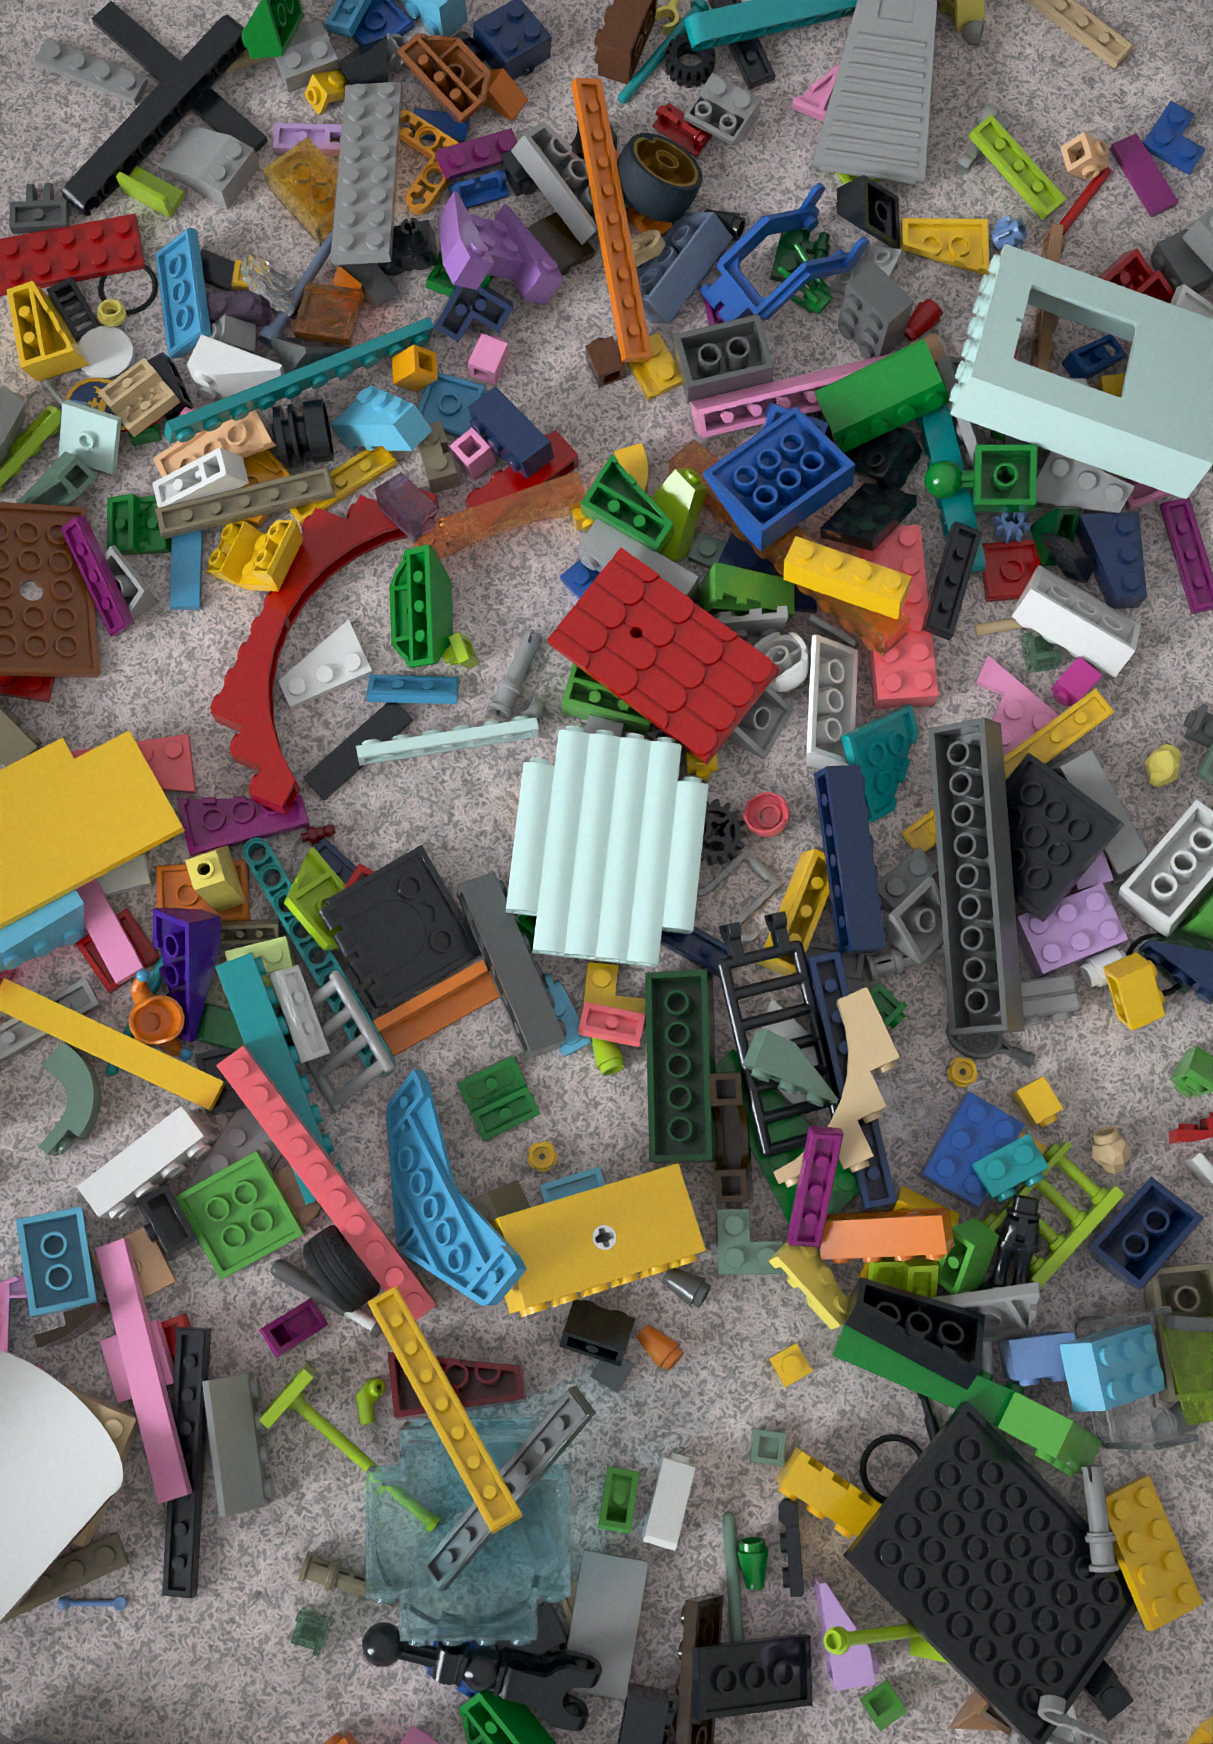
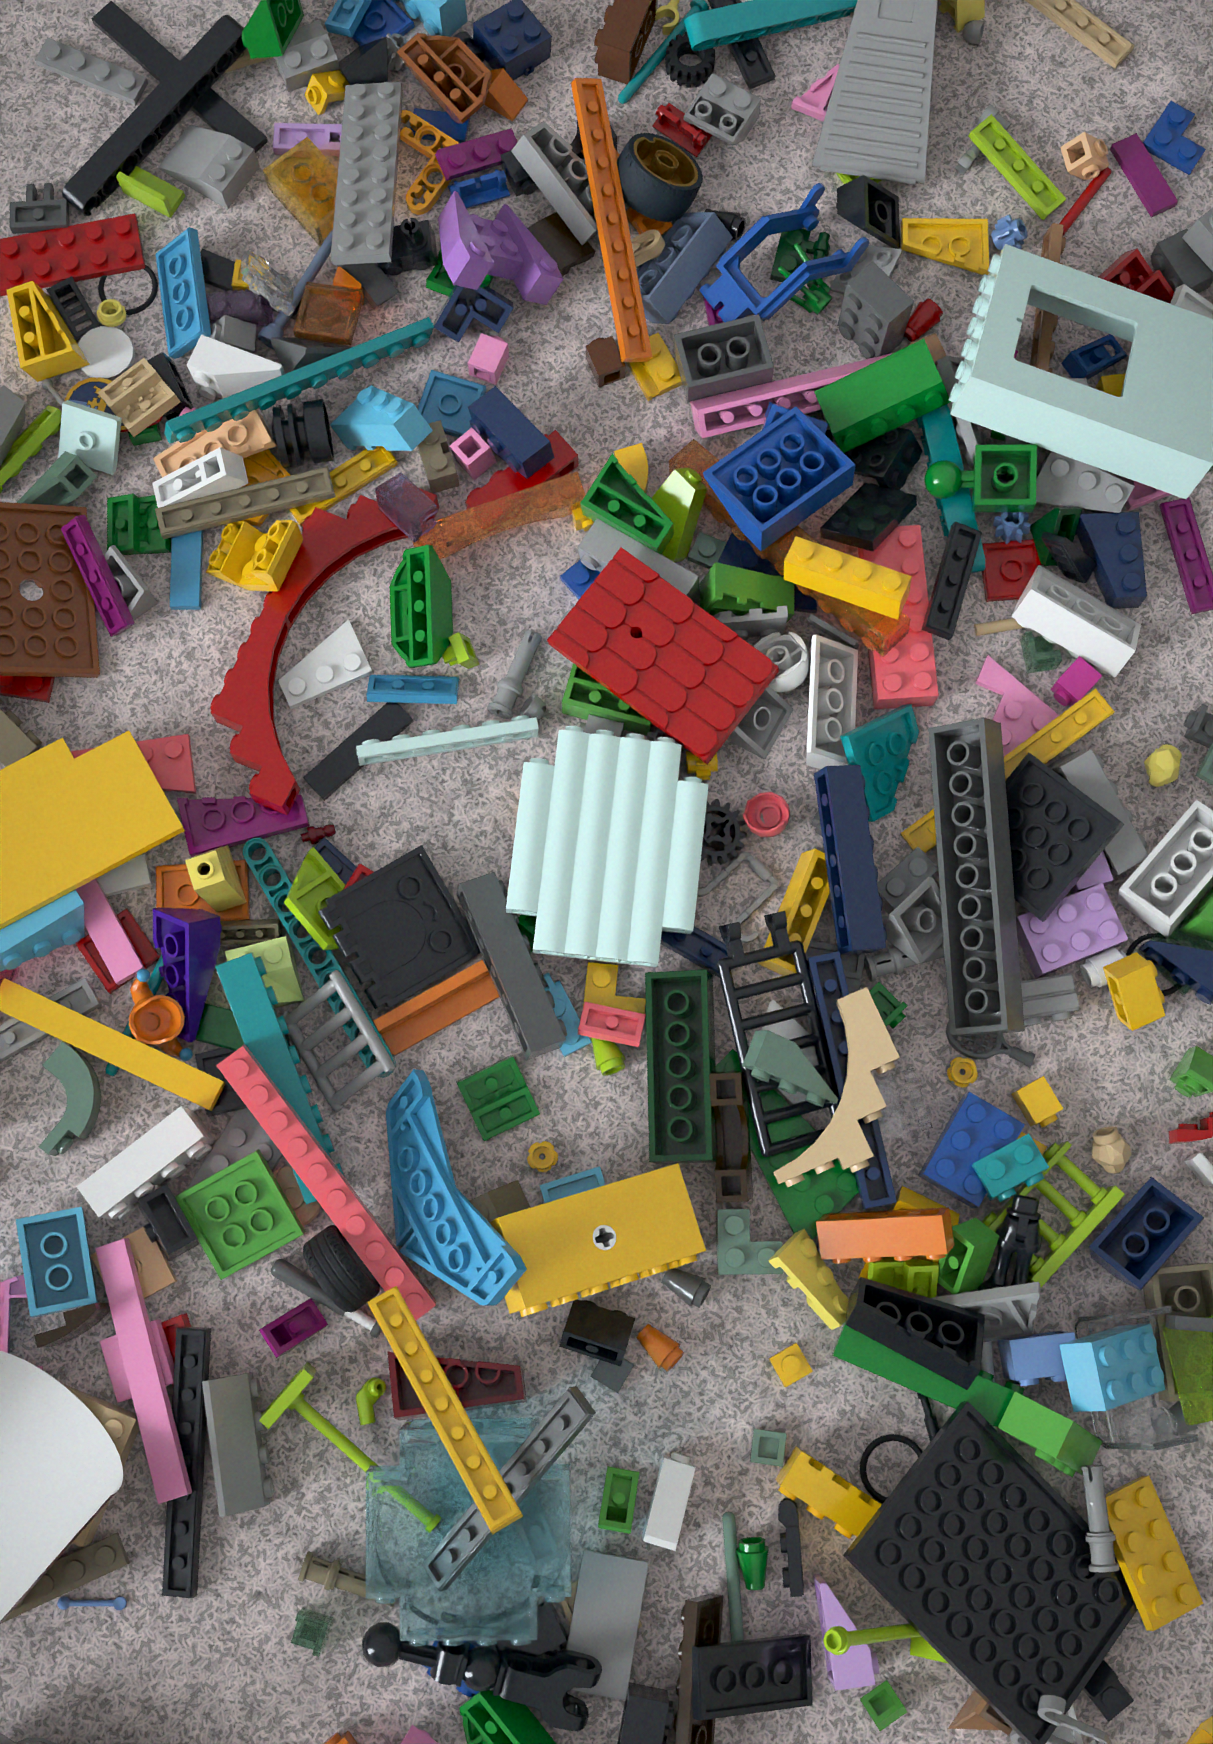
white tile [269,965,330,1063] -> none
light orange brick [392,344,438,391] -> none
magenta tile [787,1126,844,1247] -> none

